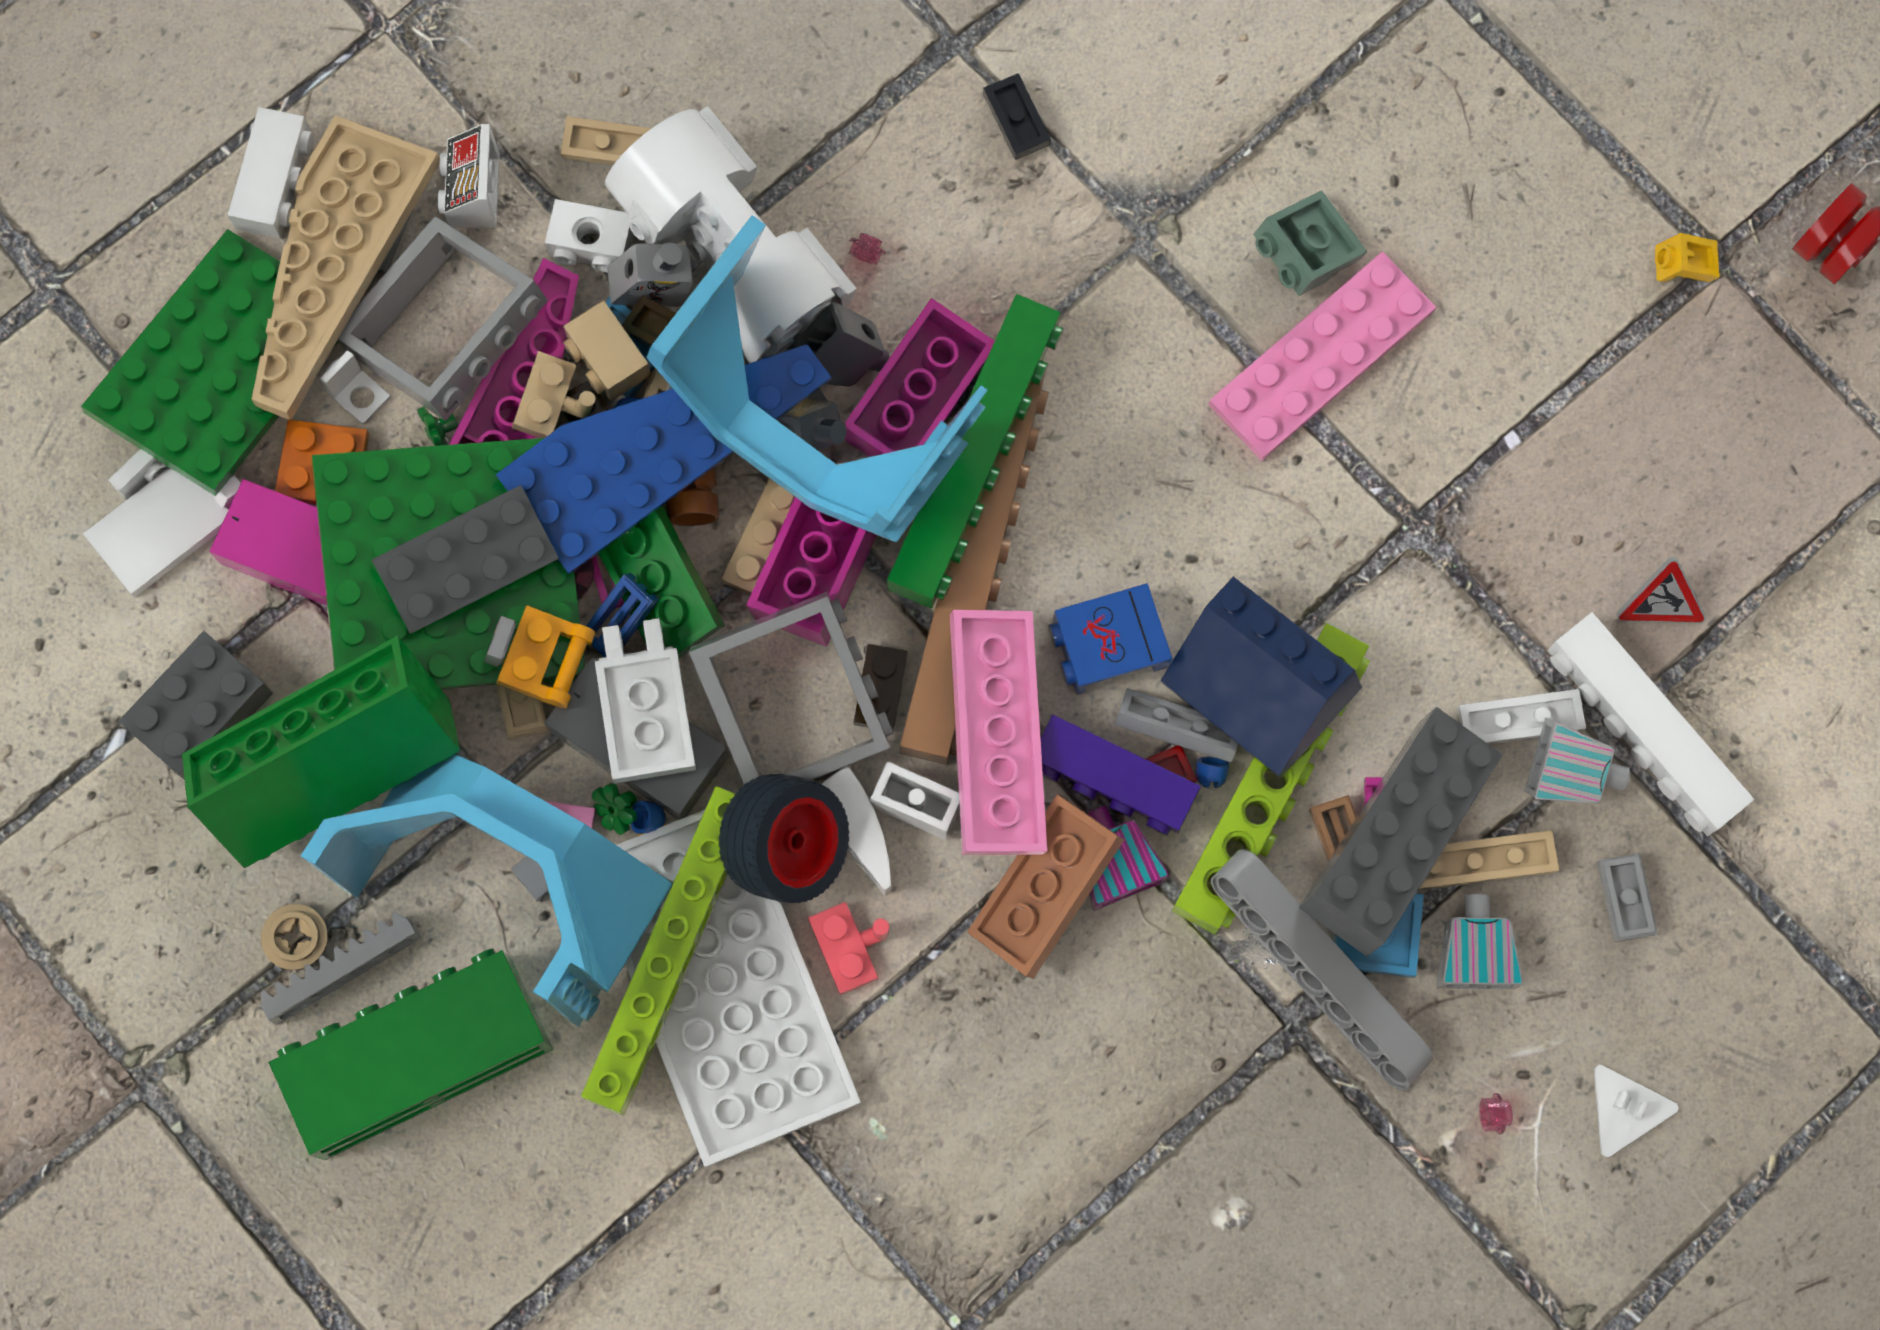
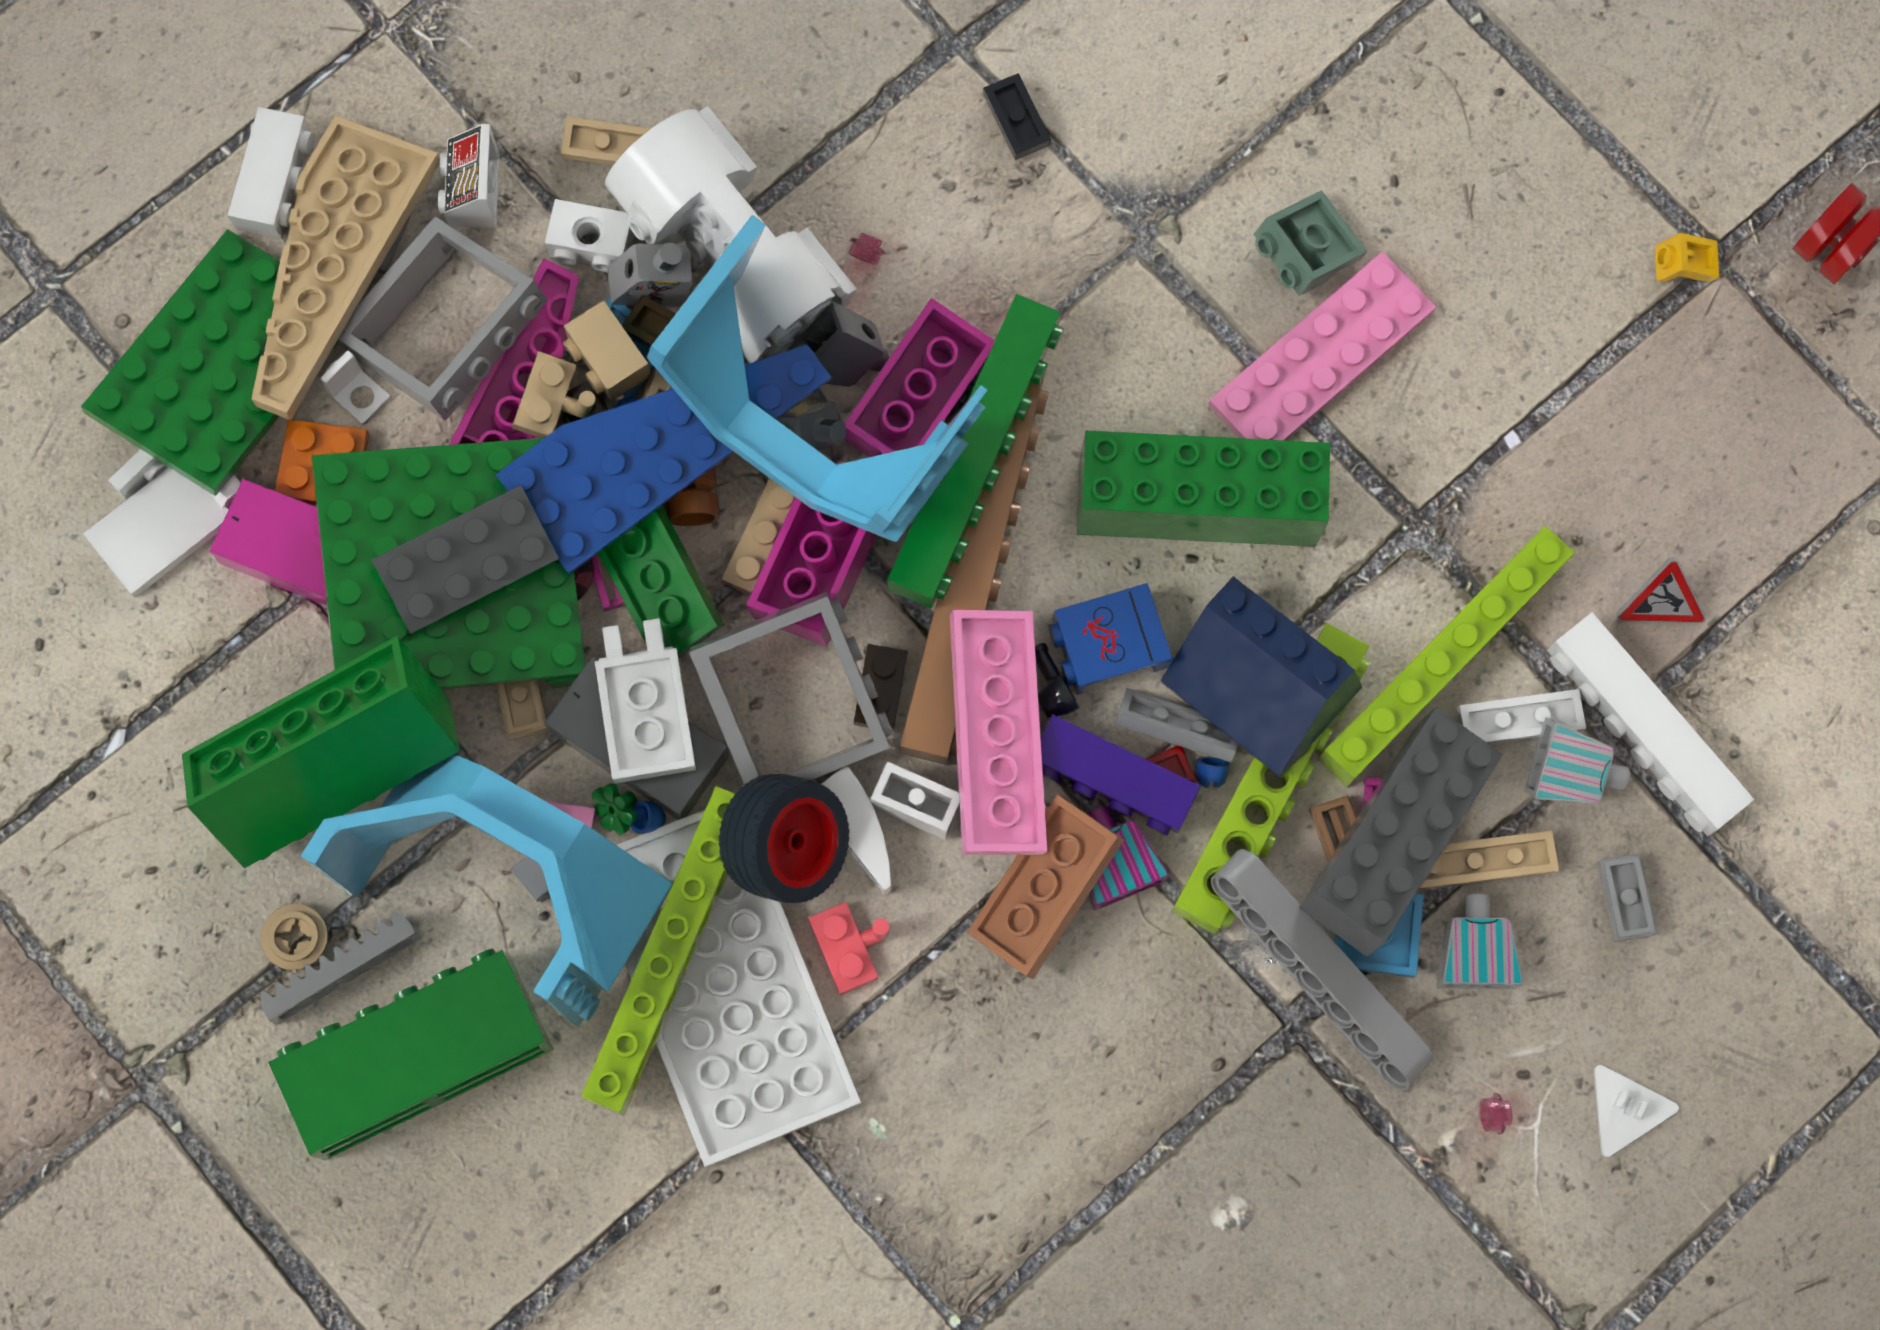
dark grey brick [118,631,273,779] -> none
green plant [417,406,459,446] -> none
light grey tile [484,616,516,667] -> none
light orange plate [496,605,595,709] -> none
blue tile [586,573,659,658] -> none
none -> black bar [1035,643,1080,718]
none -> green brick [1077,430,1330,547]
none -> lime brick [1318,525,1575,788]

